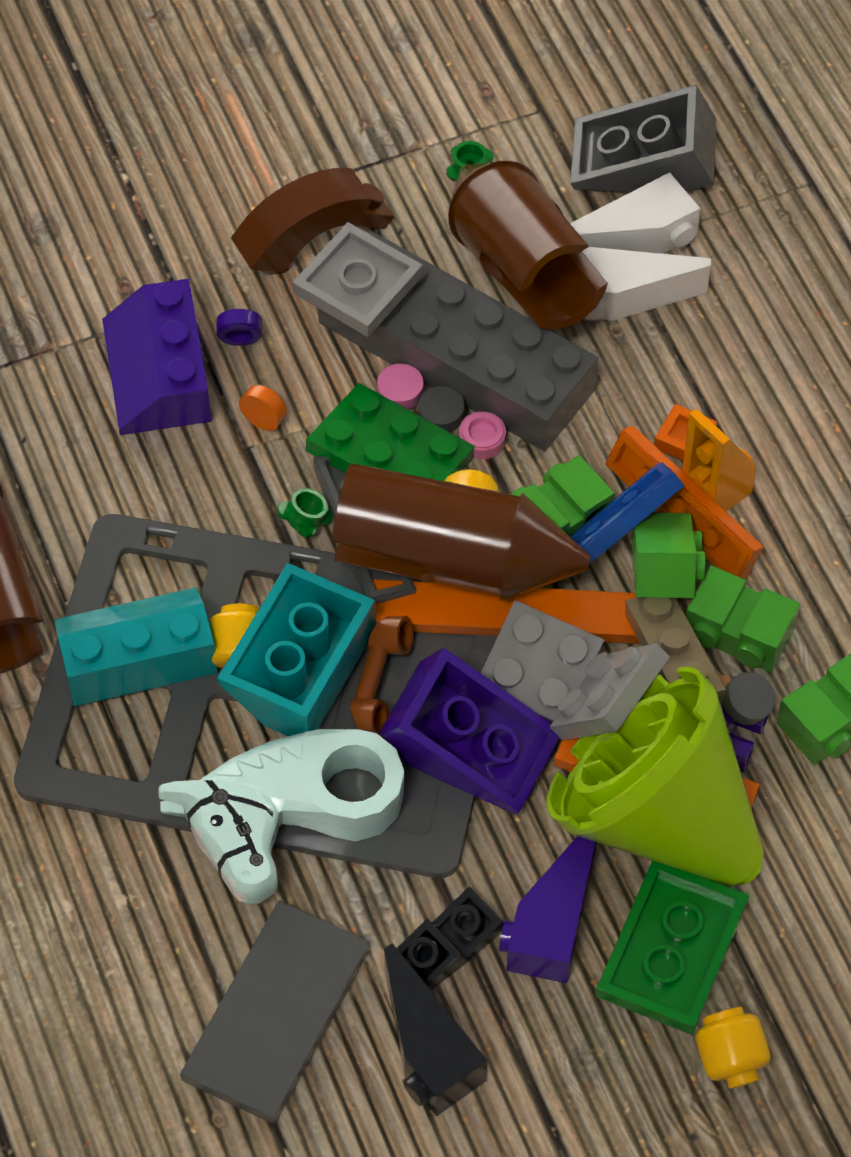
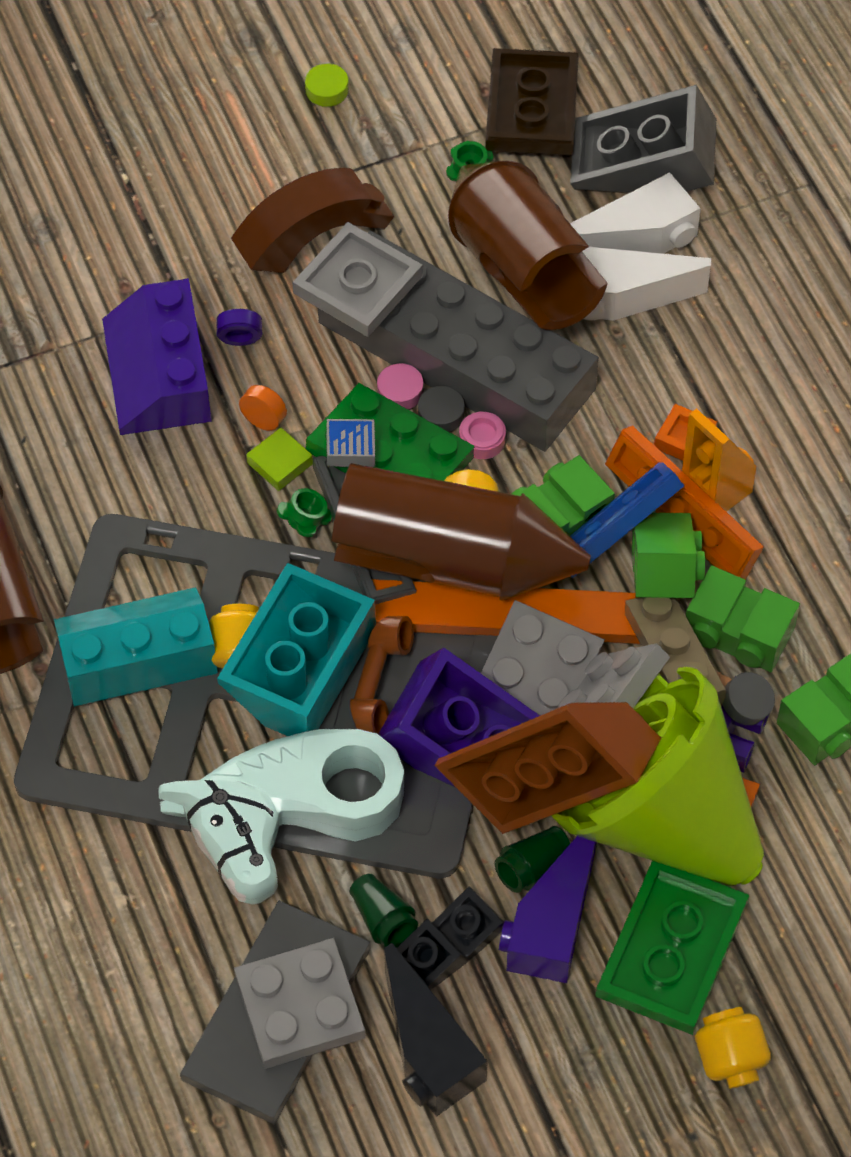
none -> light grey plate [234,938,366,1069]
none -> lime tile [246,427,313,491]
none -> lime tile [305,63,349,107]
none -> tile [326,419,375,467]
none -> dark green cone [349,874,418,948]
none -> dark orange slope [434,702,661,834]
none -> dark brown tile [485,48,579,155]
none -> dark green cone [494,826,570,893]

